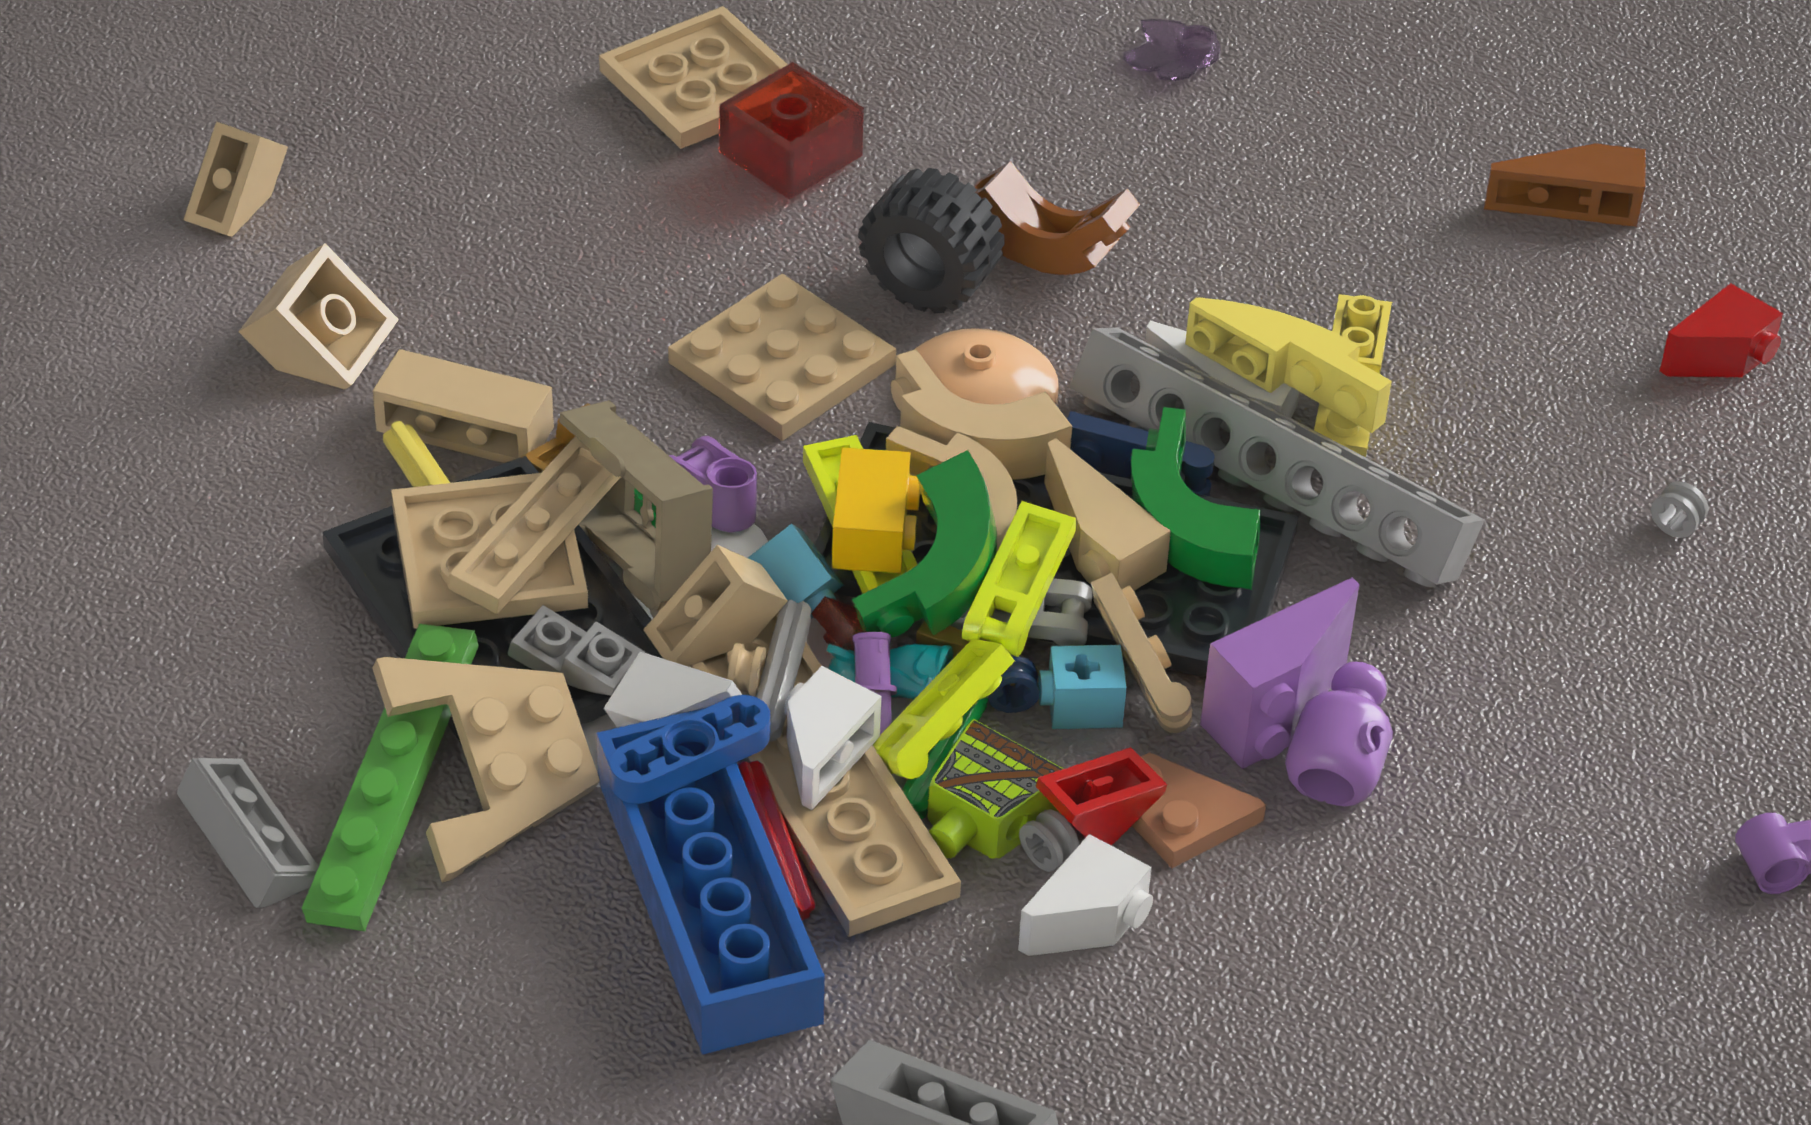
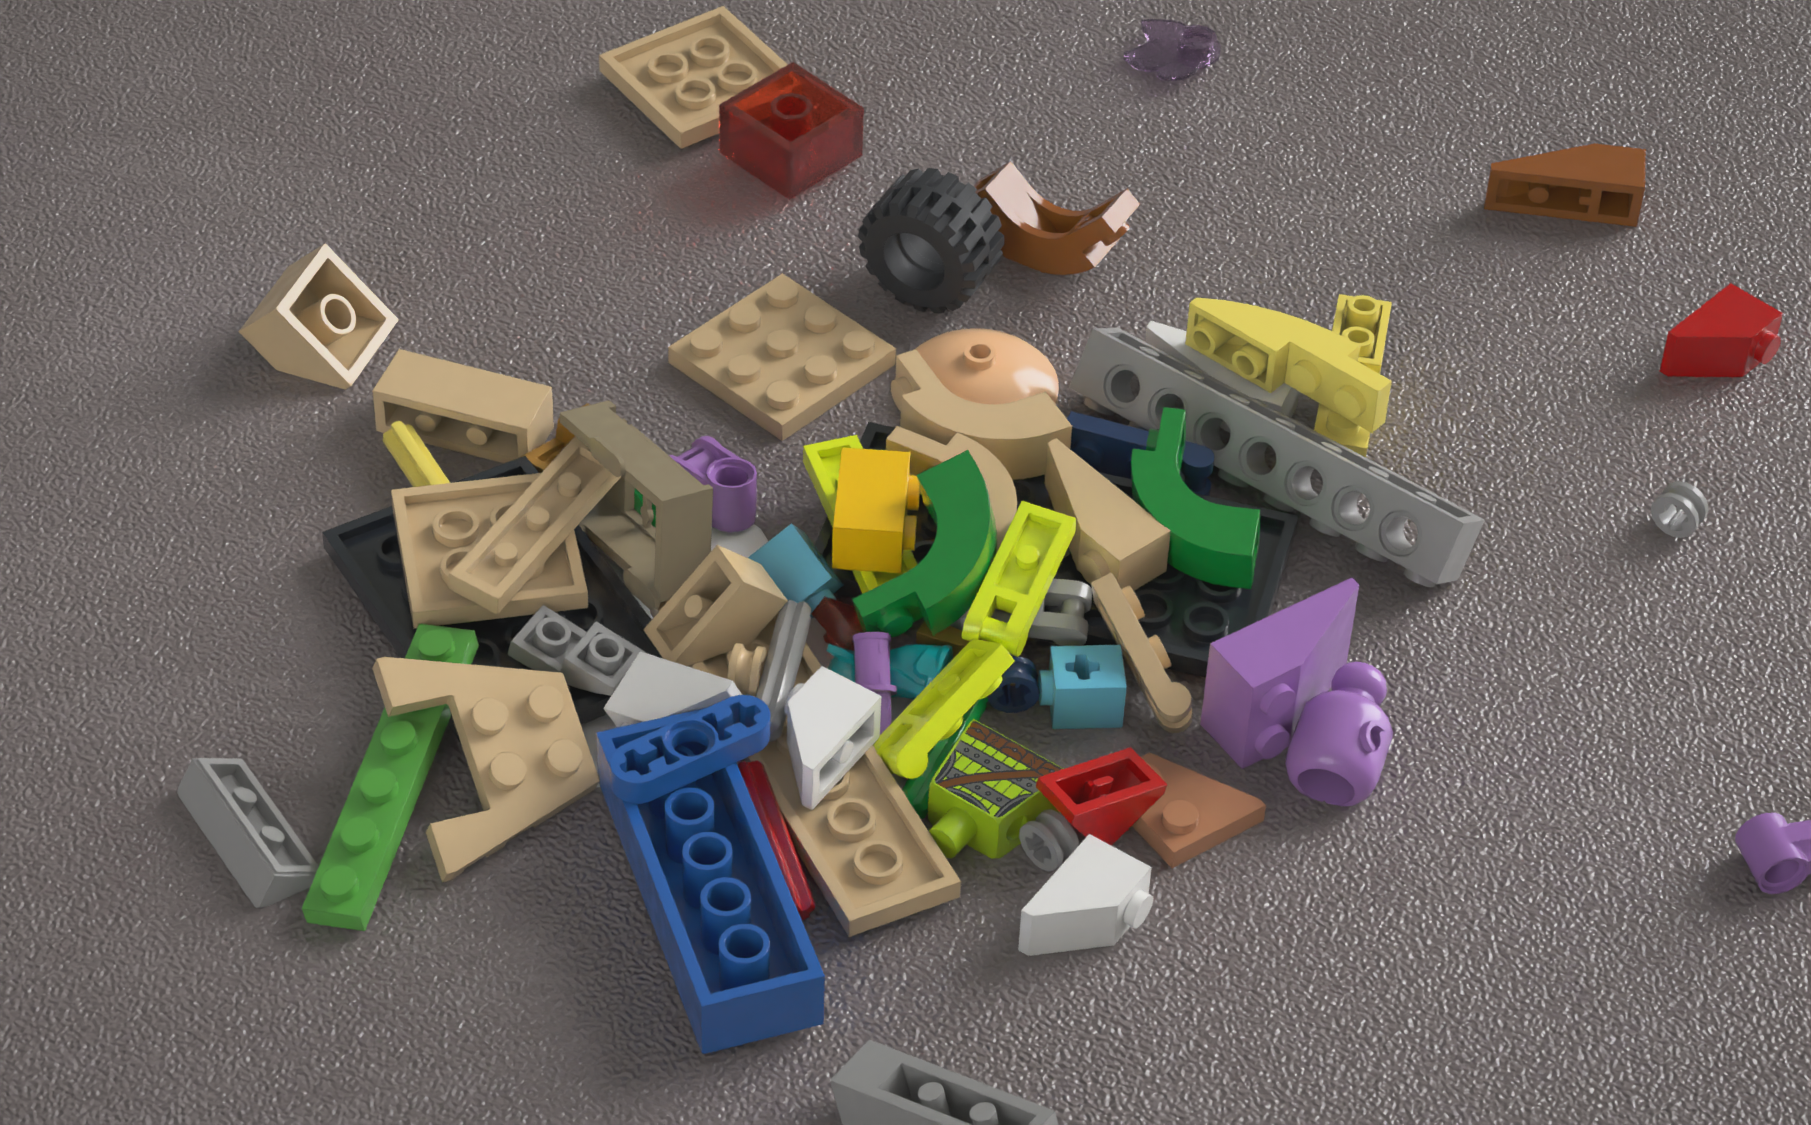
tan slope [183,122,288,237] -> none

